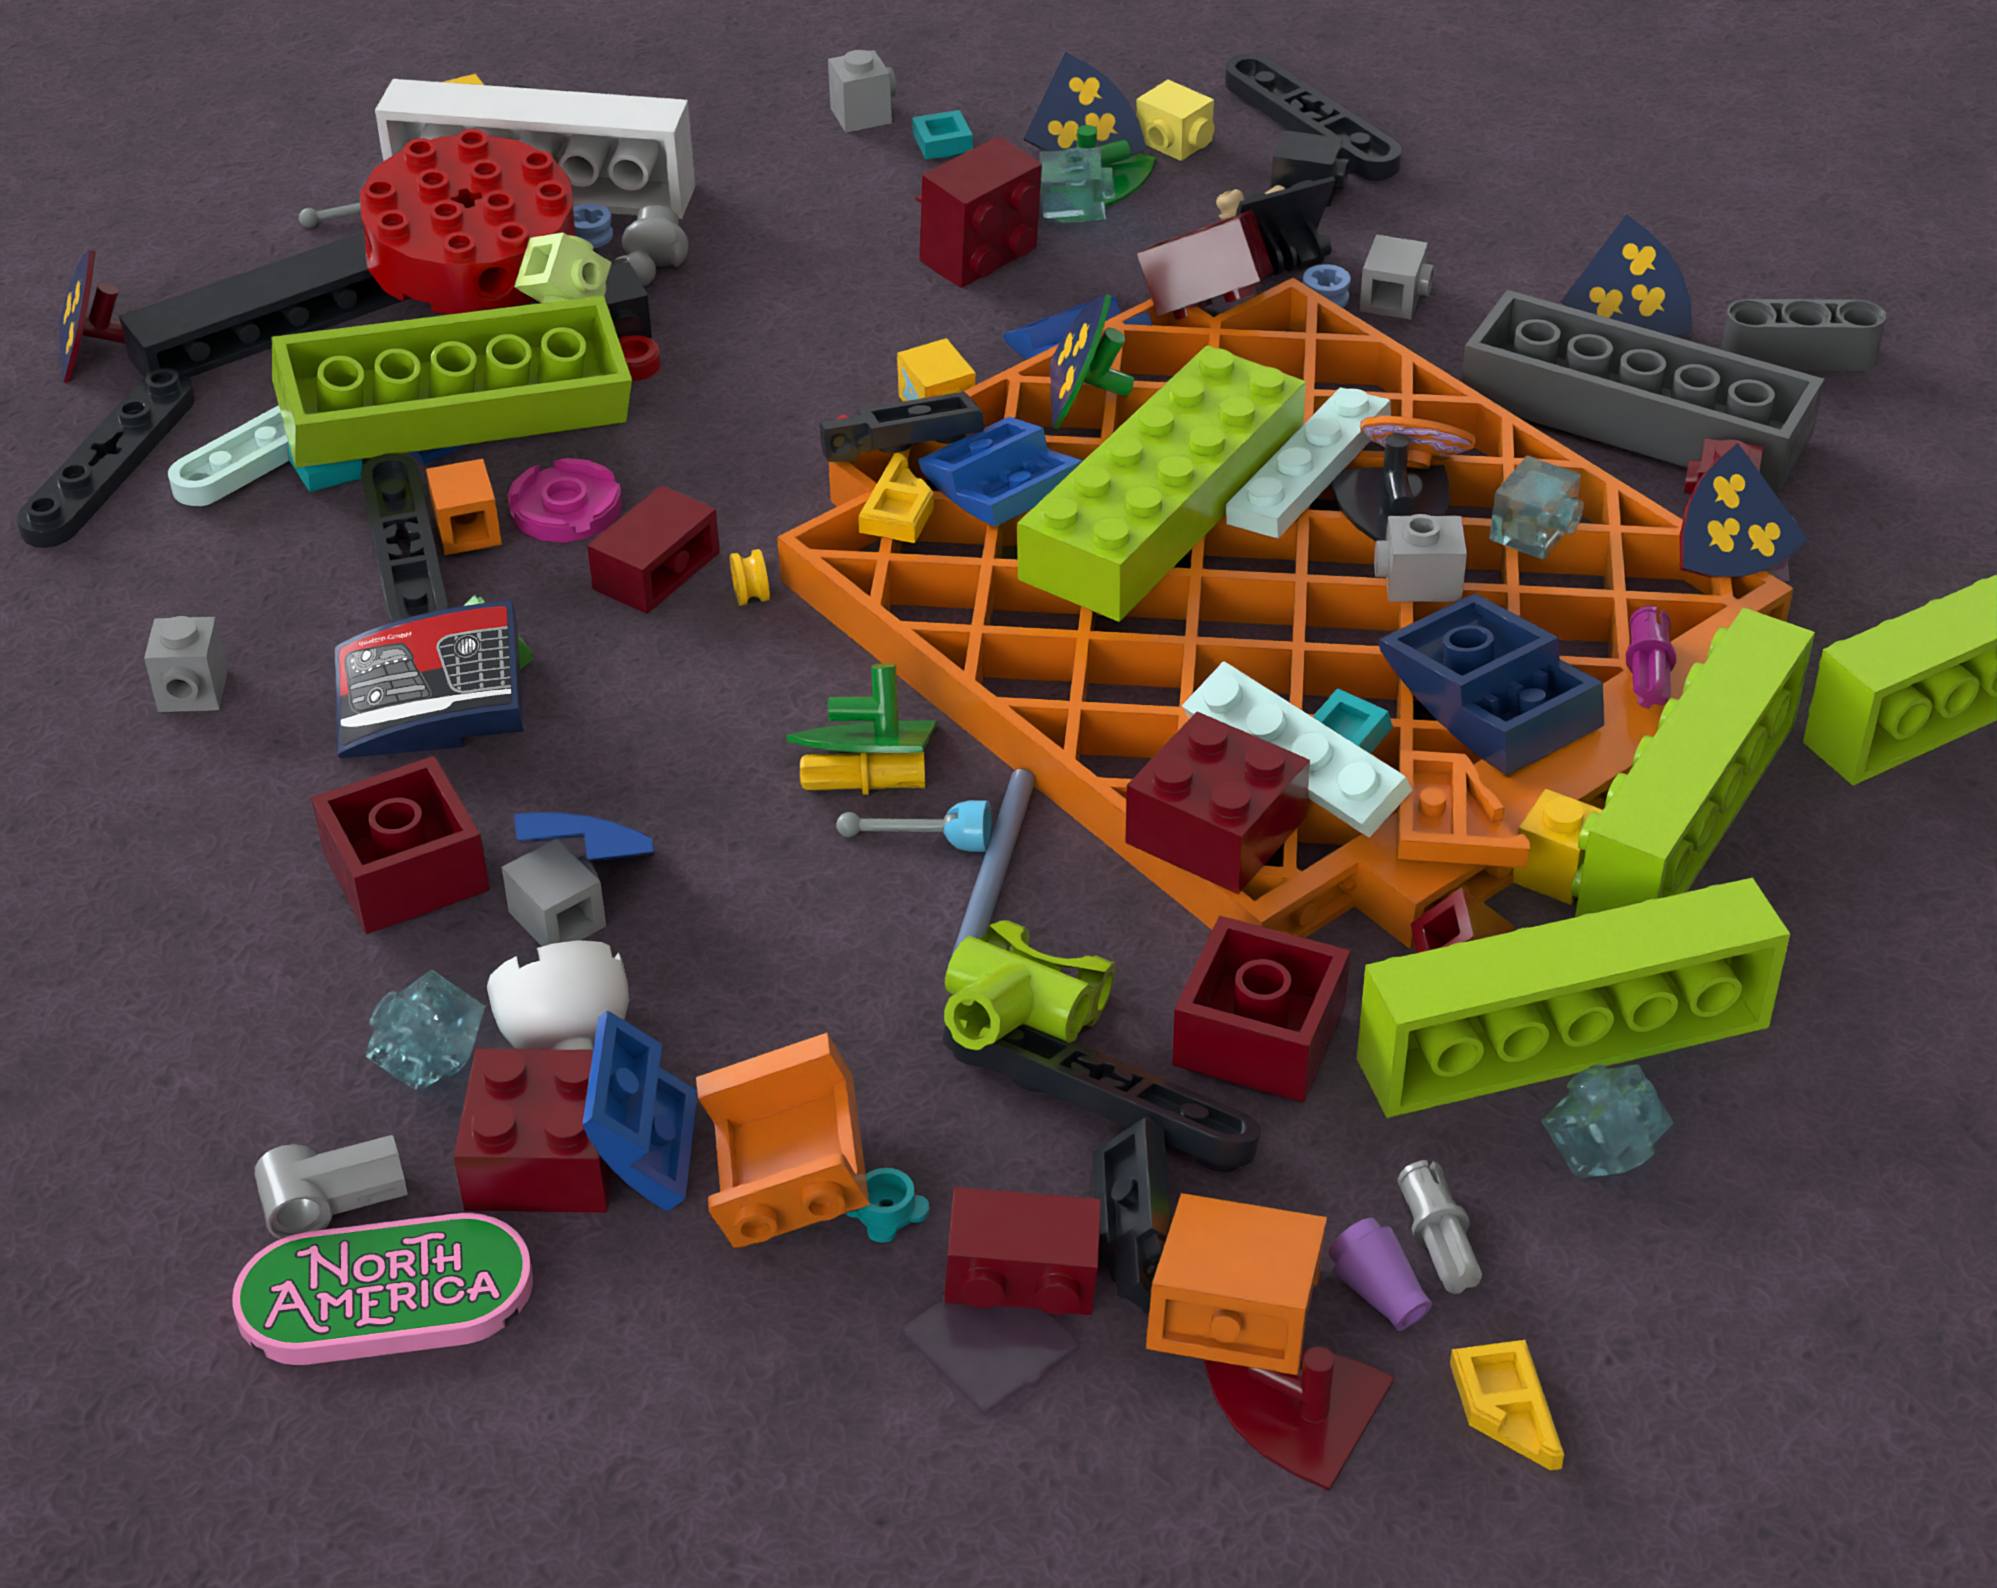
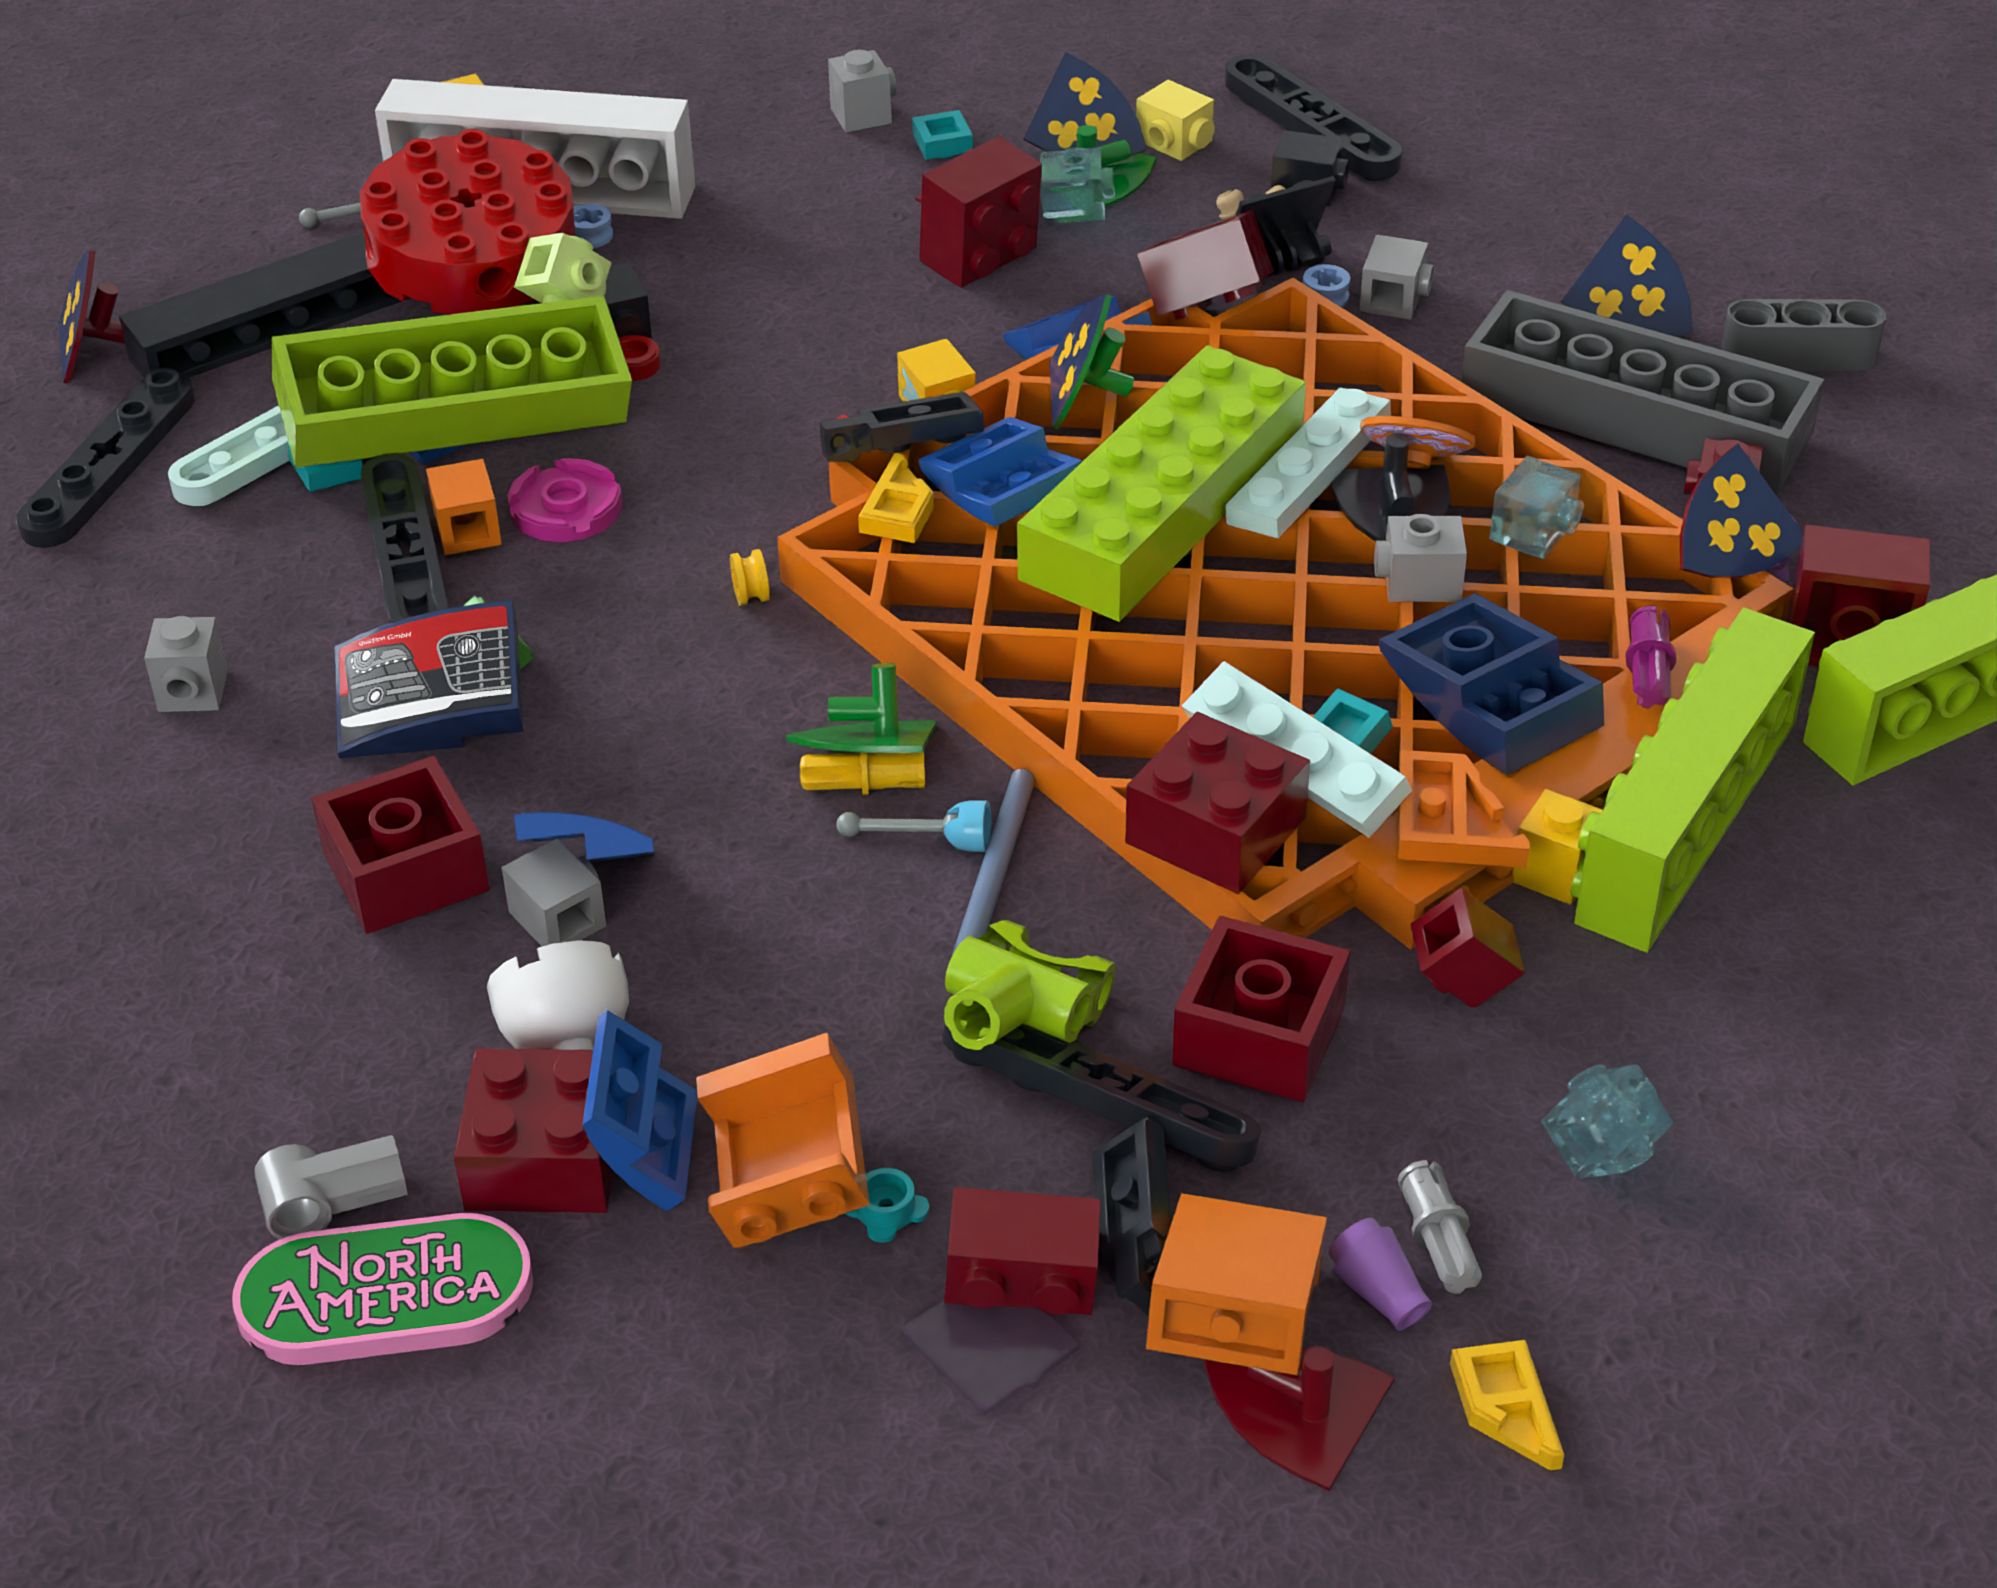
clear light blue brick [365,969,486,1091] -> none
dark red brick [587,485,720,614] -> none
light grey animal [614,205,689,287] -> none
lime brick [1356,878,1790,1118] -> none
none -> dark red brick [1787,524,1930,666]

